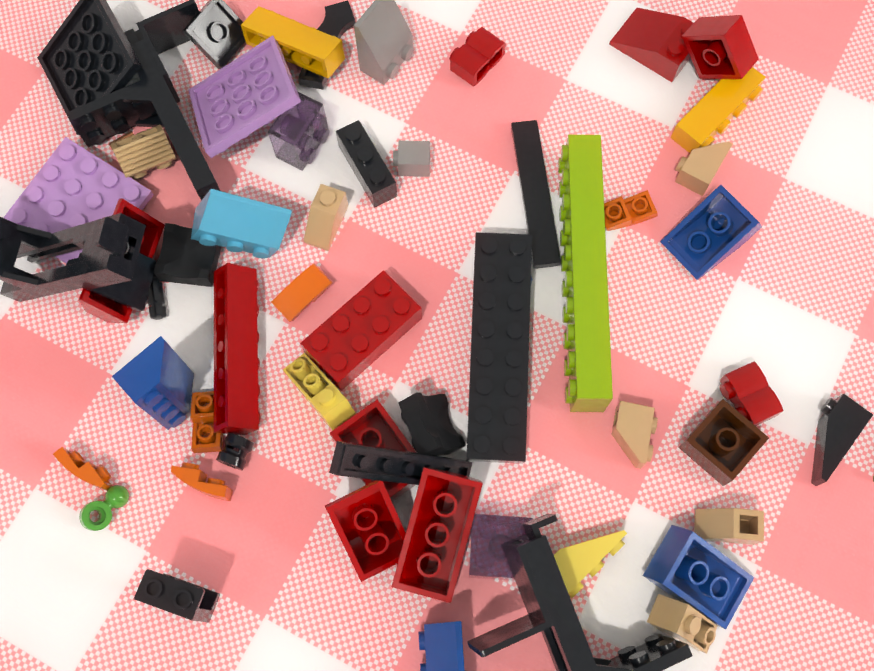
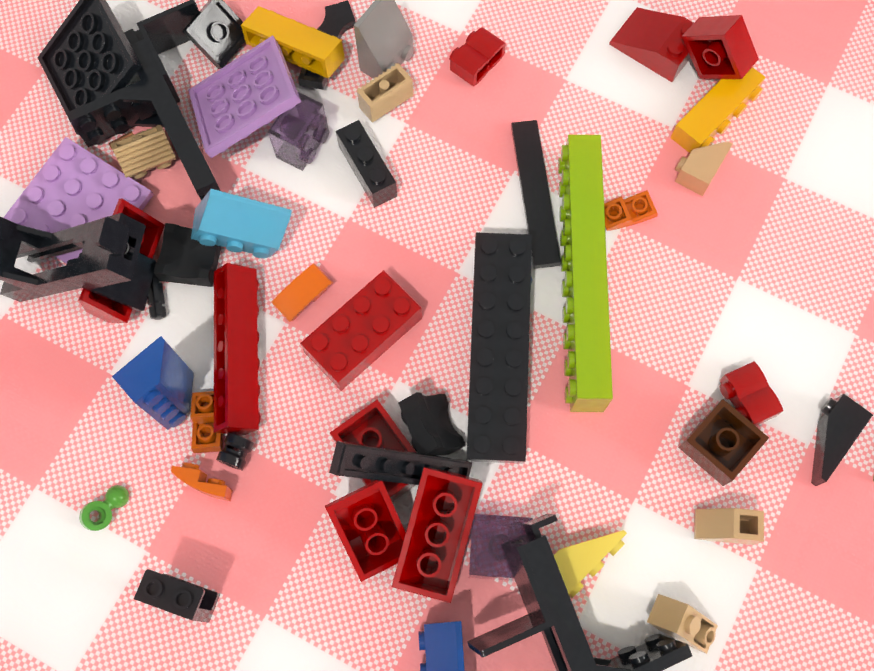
orange slope [53,447,112,491] -> none
light yellow slope [283,353,356,431] -> none
tan slope [303,184,348,251] -> none
light grey brick [393,140,430,177] -> none
tan slope [611,401,658,469] -> none
blue slope [642,525,754,630] -> none
blue slope [660,185,762,280] -> none
none -> tan brick [357,63,414,123]

